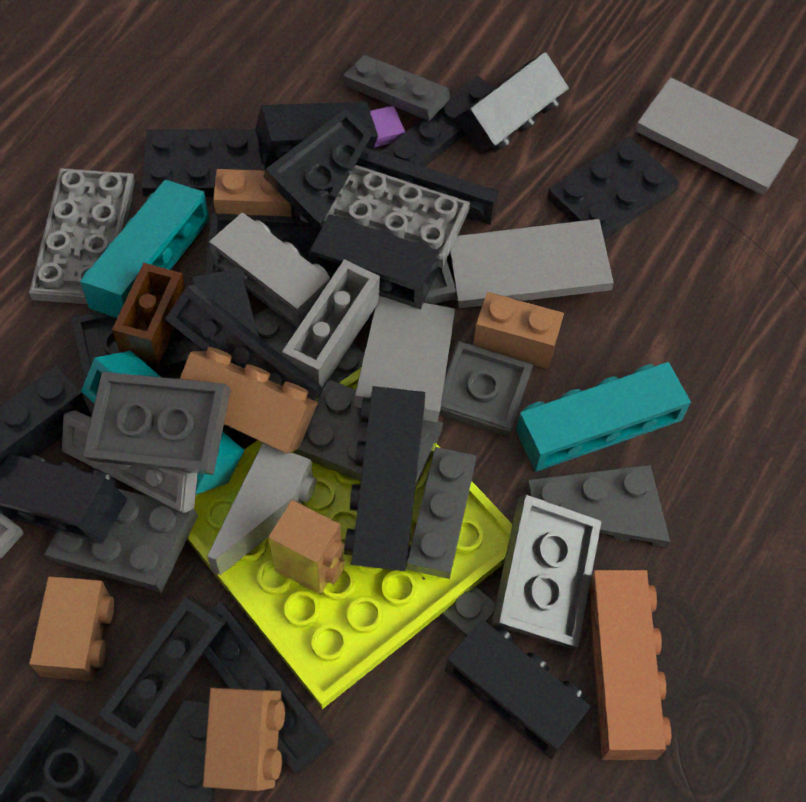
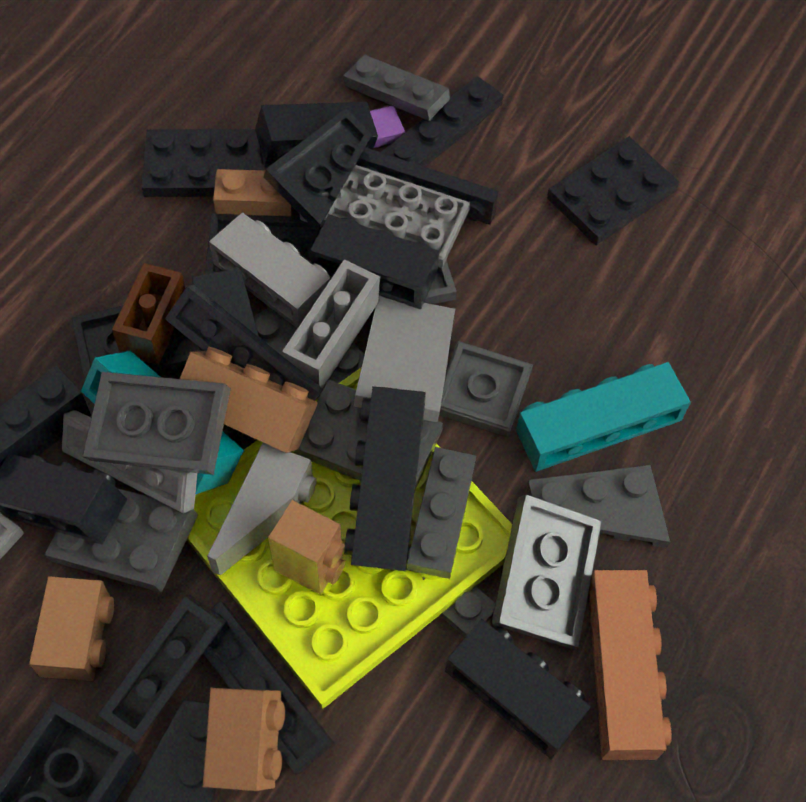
light grey tile [29,168,135,304] -> none
teal brick [80,180,210,318] -> none
light grey tile [450,219,614,309] -> none
brick [454,52,569,154] -> none
medium nougat brick [473,292,564,370] -> none
light grey tile [635,77,798,195] -> none

